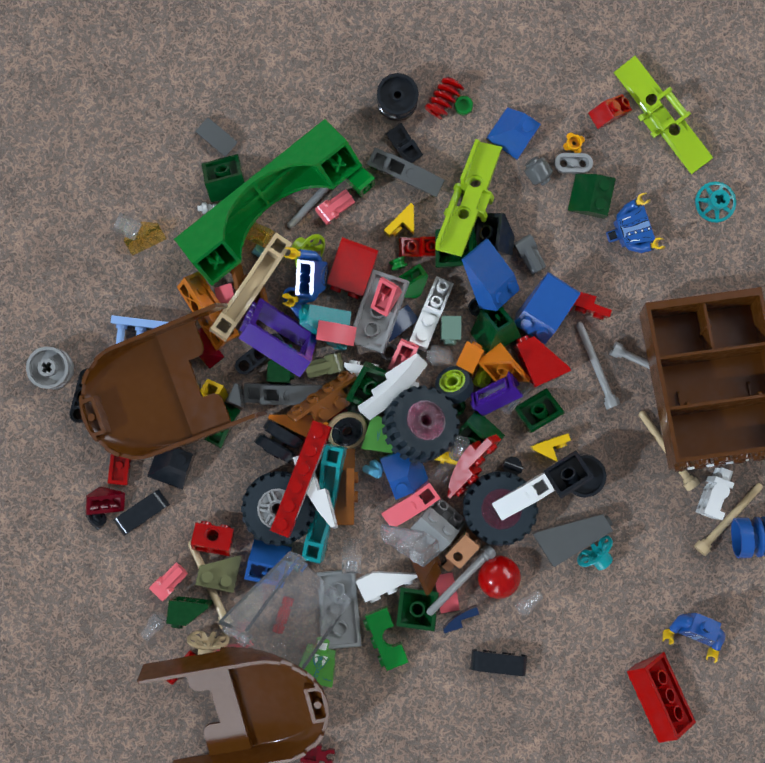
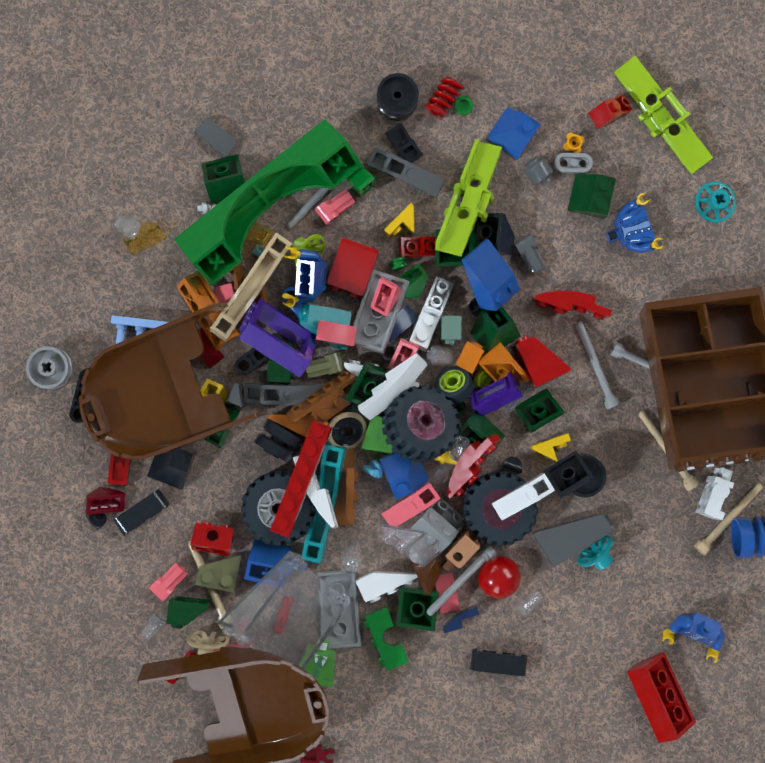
blue slope [514,272,580,344] -> none

